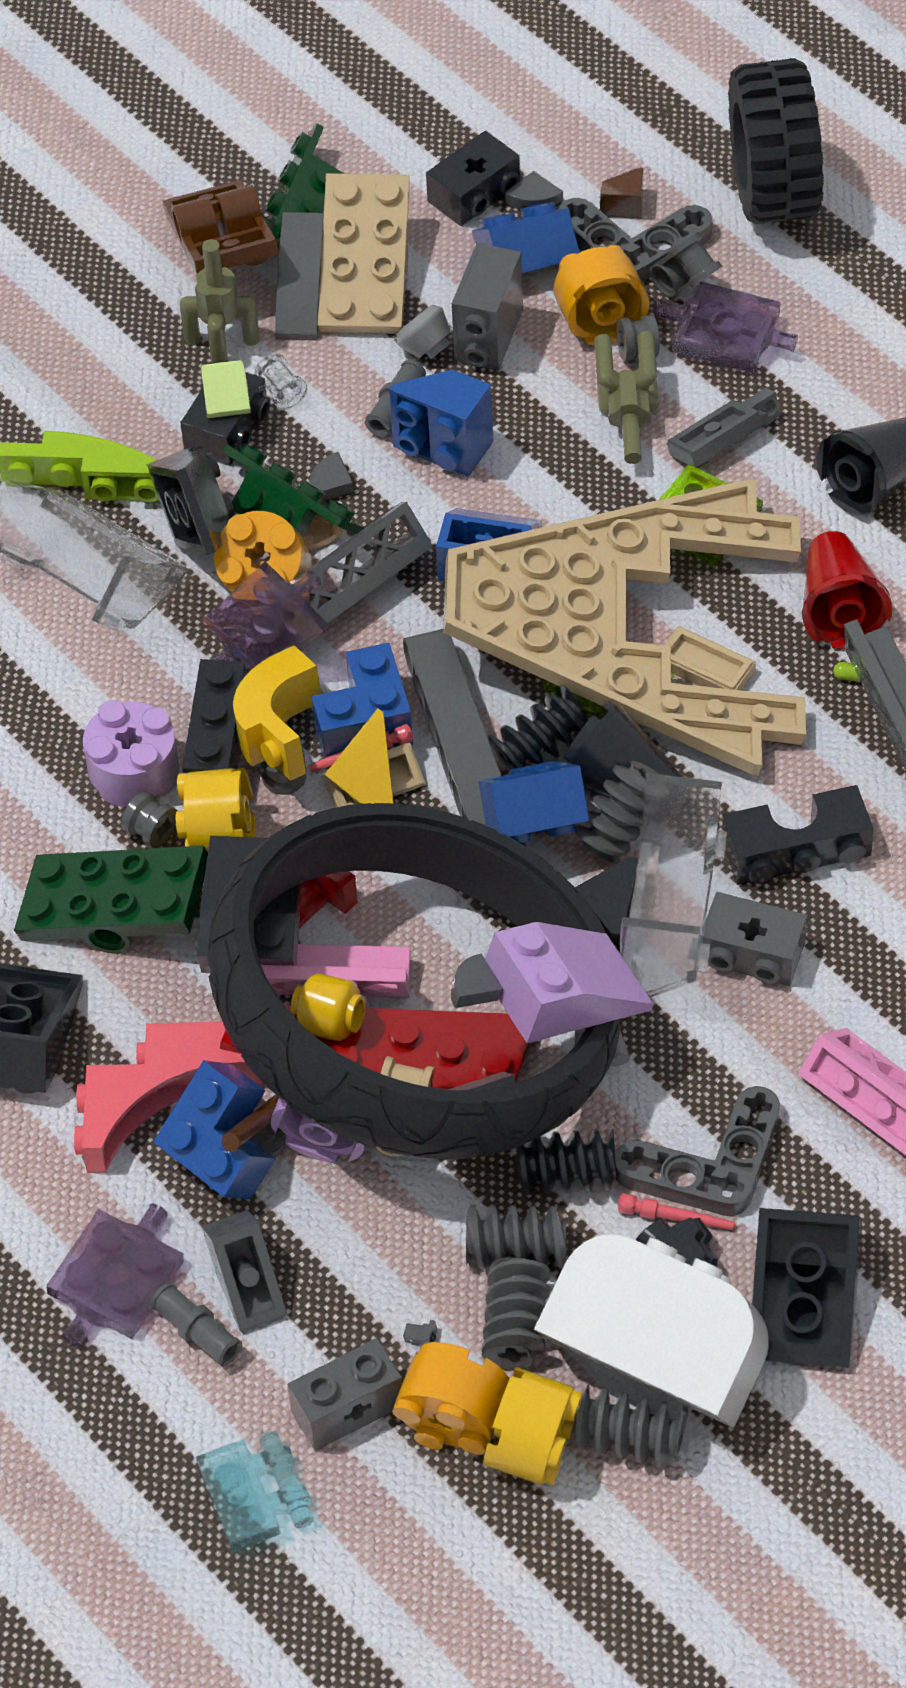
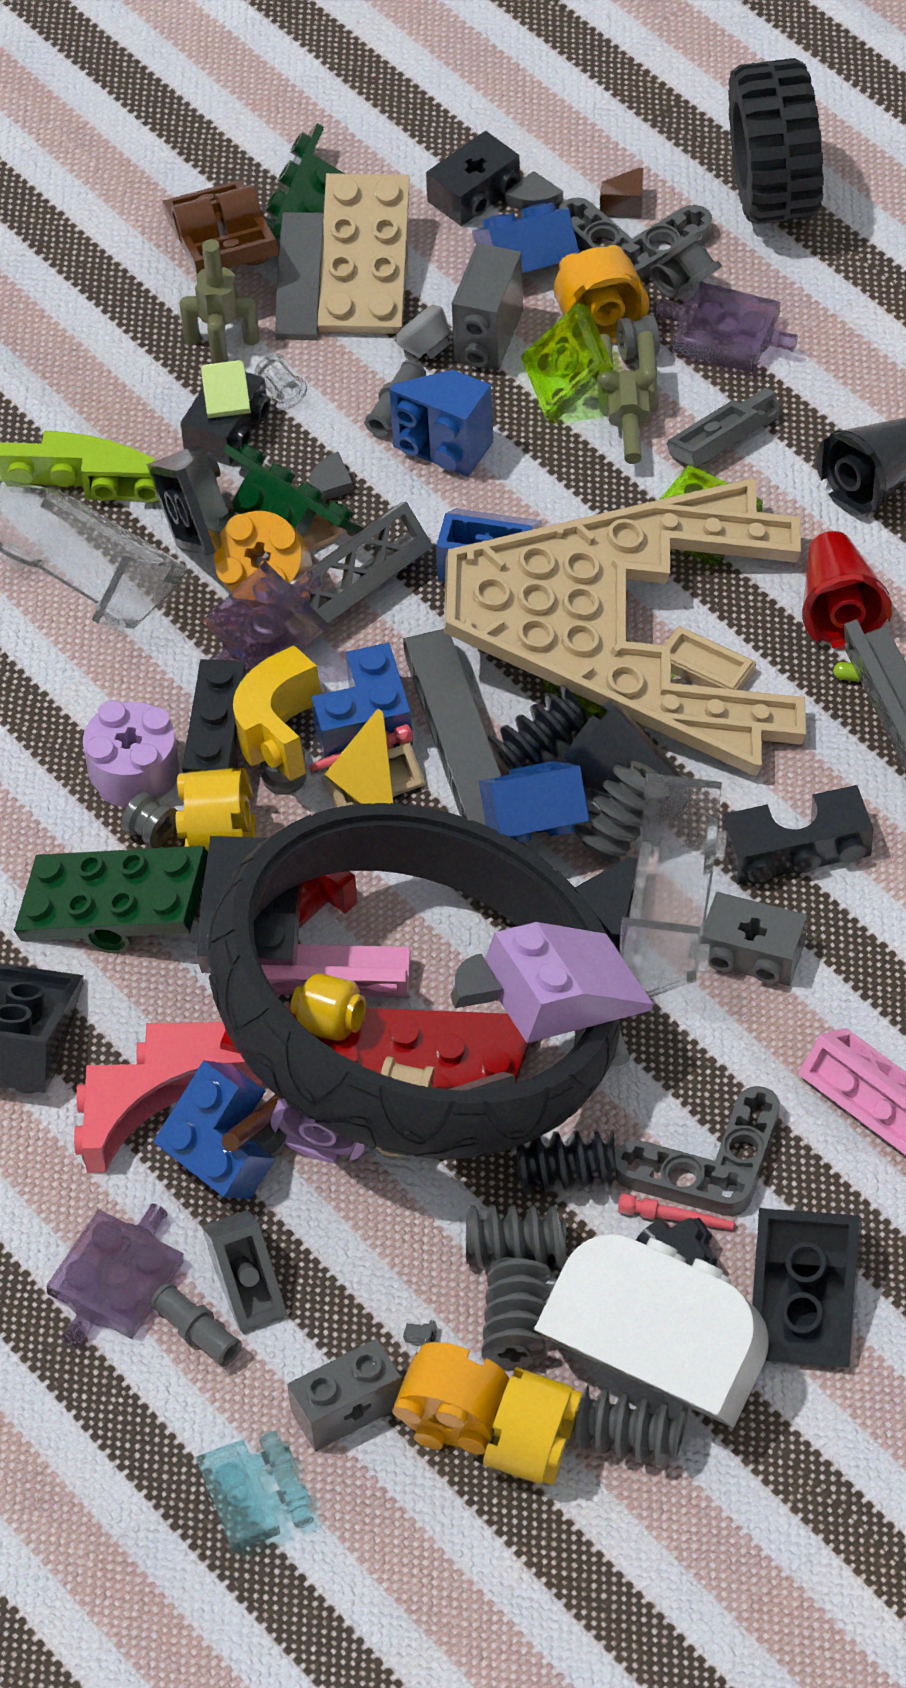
none -> clear neon green tile [521,302,614,422]

